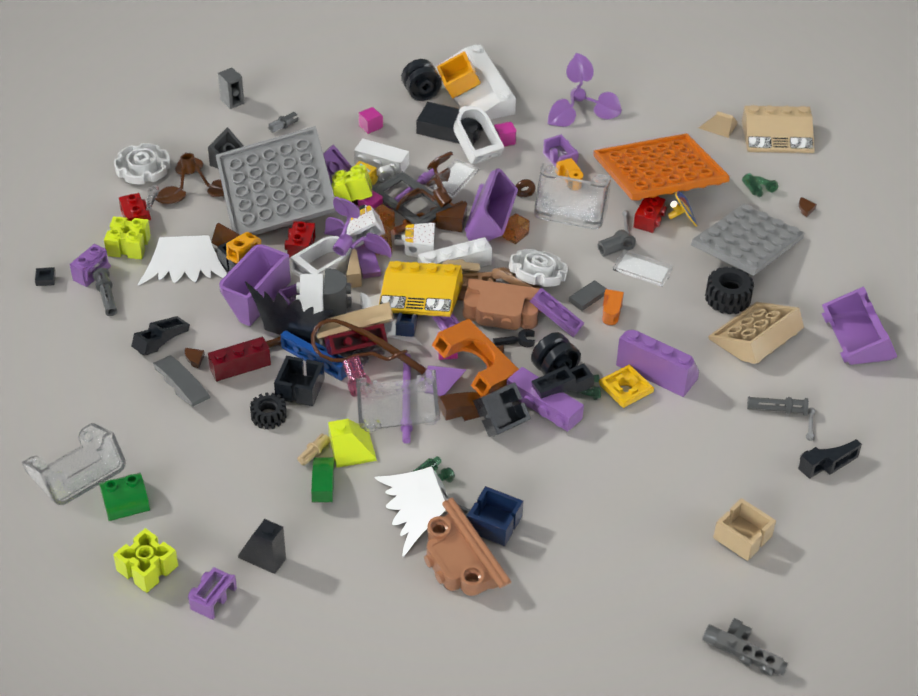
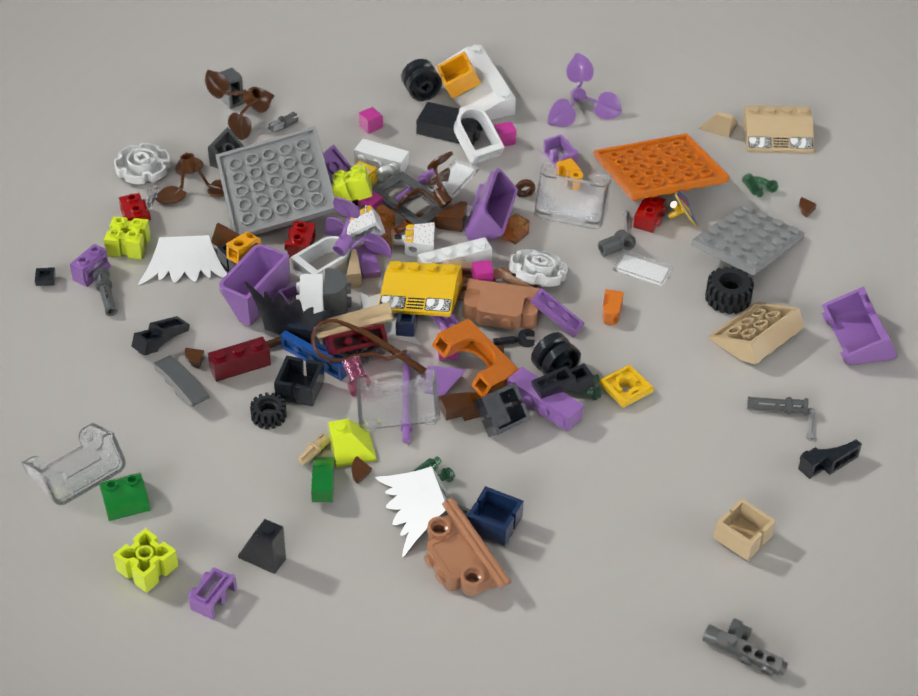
dark grey tile [569,280,607,311] -> none
medium lavender windscreen [616,330,699,397] -> none
none -> reddish brown plant [205,69,274,140]
none -> reddish brown tile [351,456,372,484]
none -> dark pink piece [471,260,494,282]

